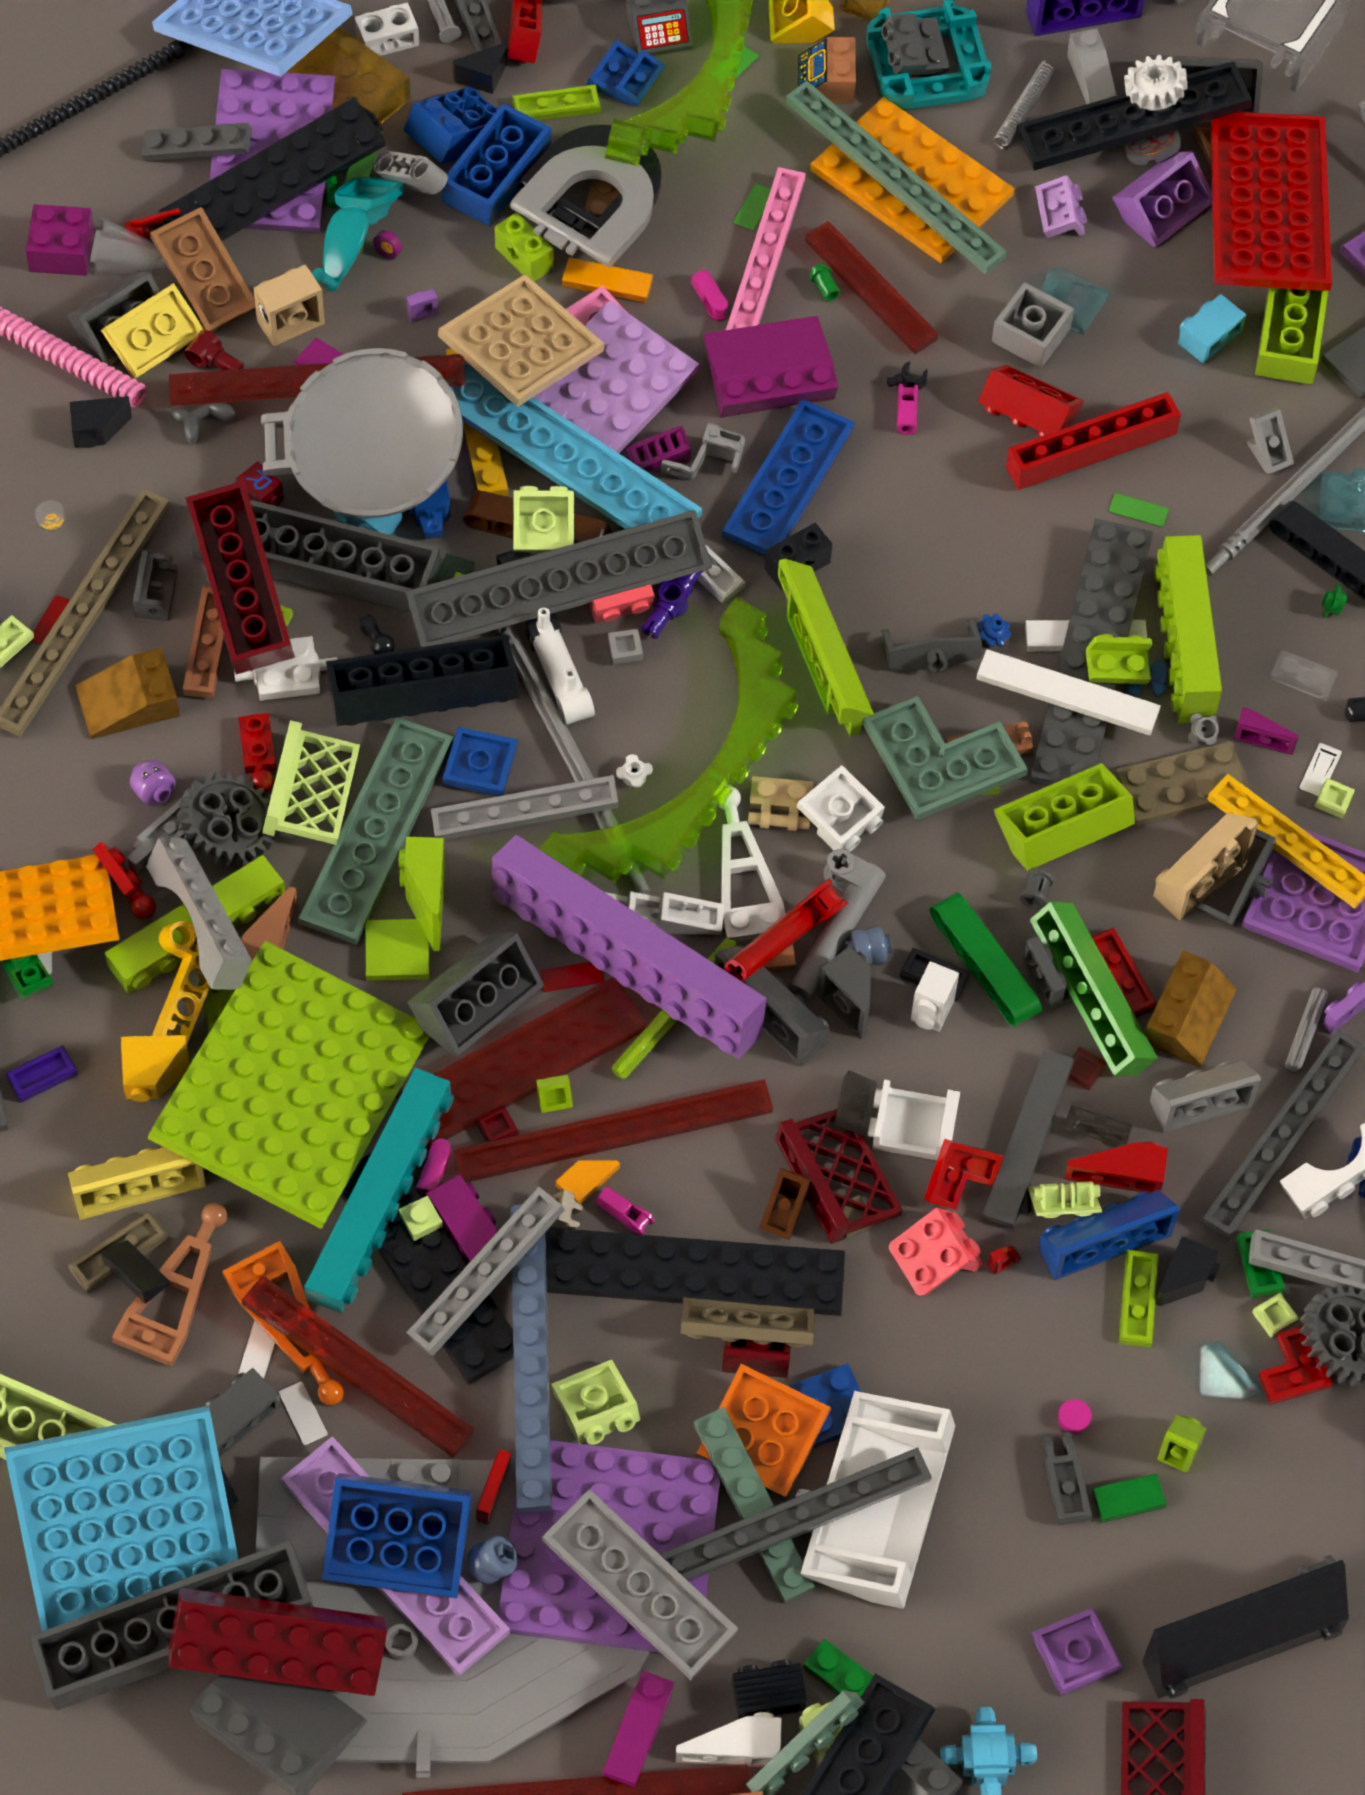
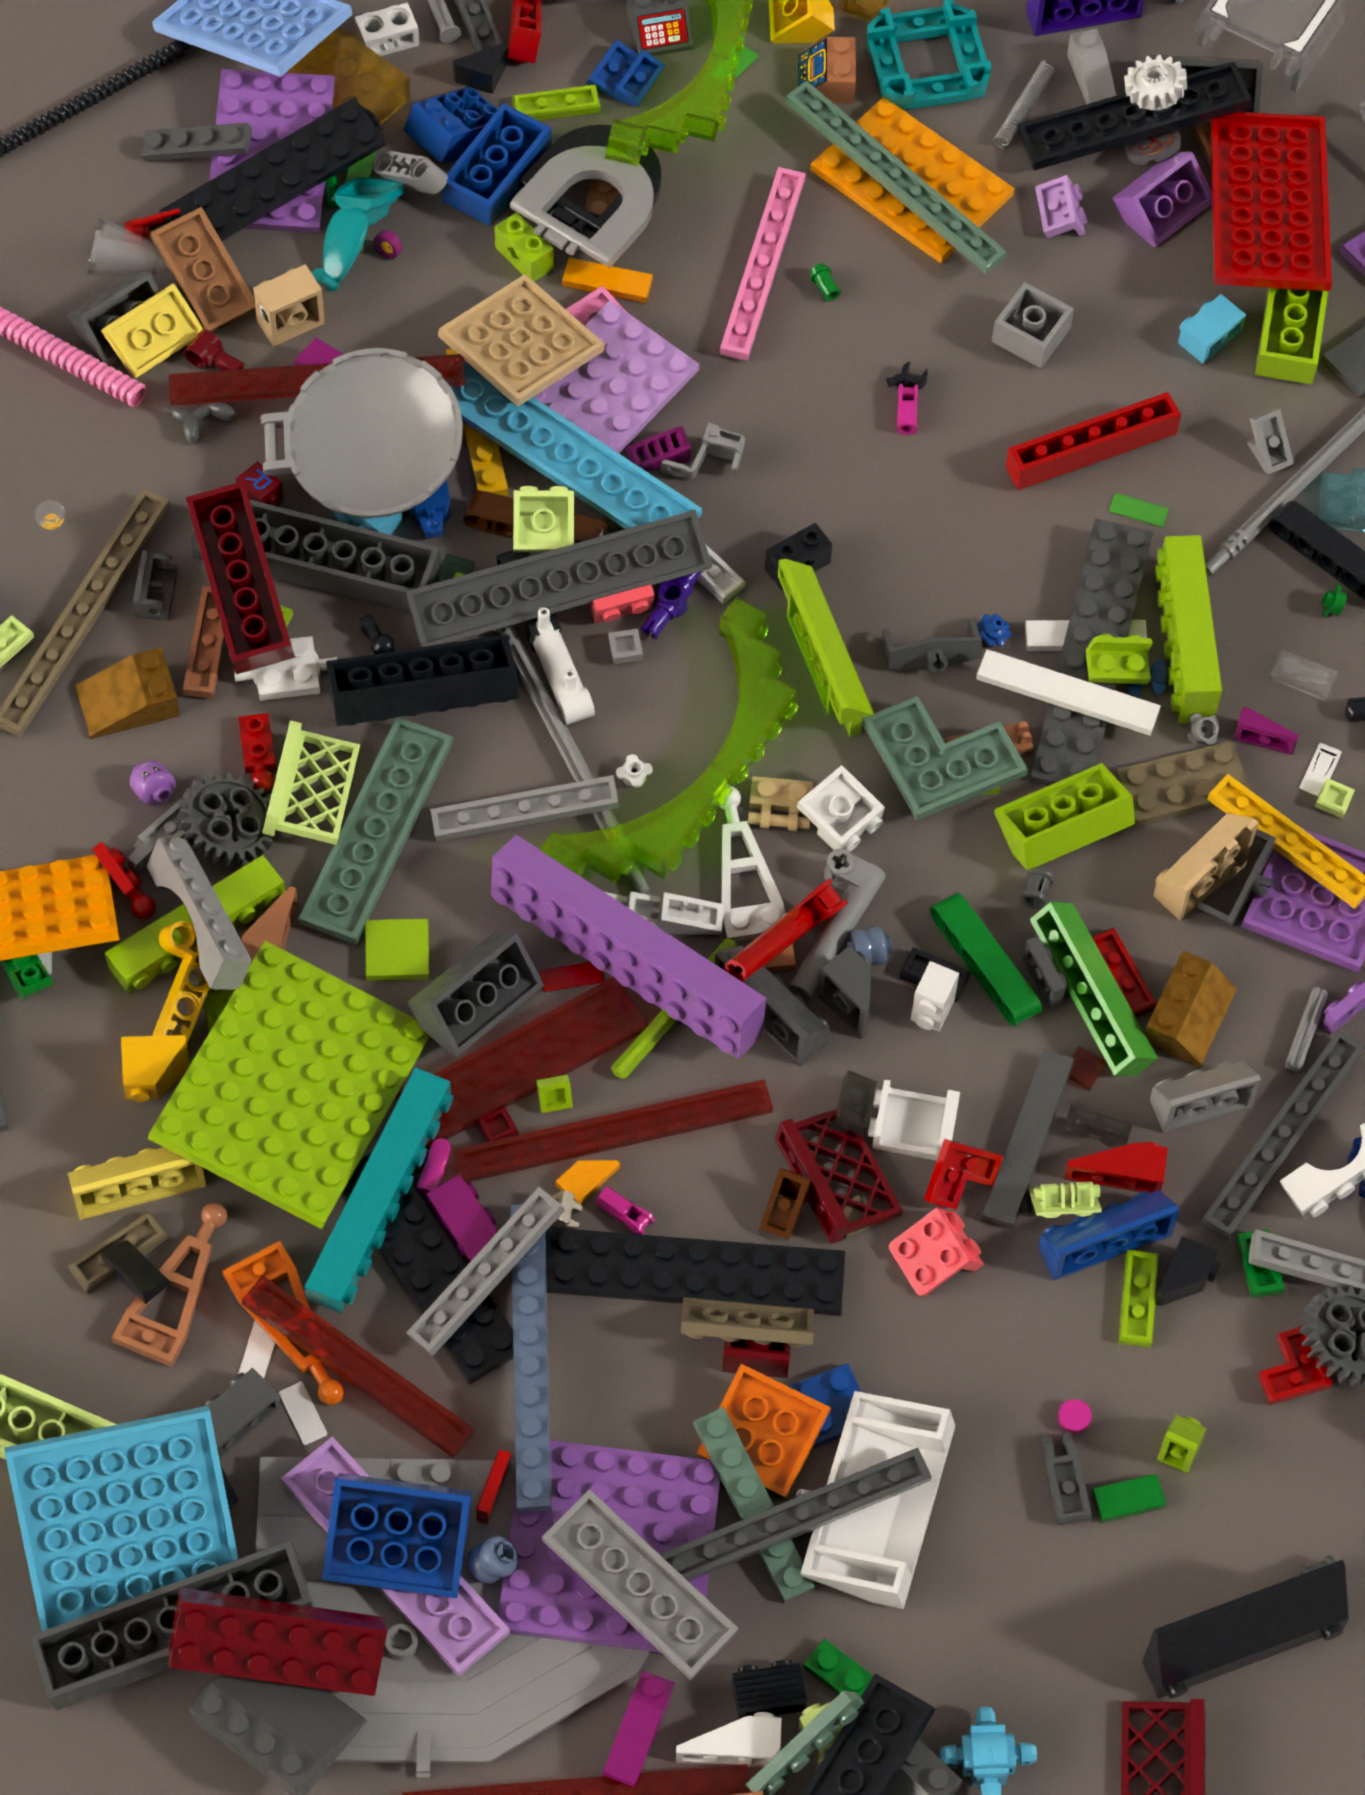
dark purple tile [5,1045,78,1103] -> none
magenta brick [26,204,94,276] -> none
red sticker [31,595,70,645] -> none
black slope [70,396,132,448] -> none
yellowish green plate [398,1195,443,1241] -> none
lime slope [399,837,445,951] -> none
medium lavender plate [406,289,438,323] -> none
blue plate [443,727,518,796] -> none
yellowish green plate [551,1359,640,1445] -> none
dark pink bar [691,270,728,321] -> none
magenta slope [703,316,838,418] -> none
blue plate [722,399,855,556] -> none
bright green sticker [733,183,771,230] -> none
clear red plate [805,221,938,354] -> none
dark grey plate [881,14,950,76] -> none
red slope [978,364,1084,436] -> none
red tile [987,1246,1021,1274] -> none
medium lavender tile [1031,1607,1123,1697] -> none
clear light blue slope [1041,266,1111,335] -> none
clear light blue slope [1200,1341,1261,1399] -> none
yellowish green tile [1252,1293,1299,1338] -> none

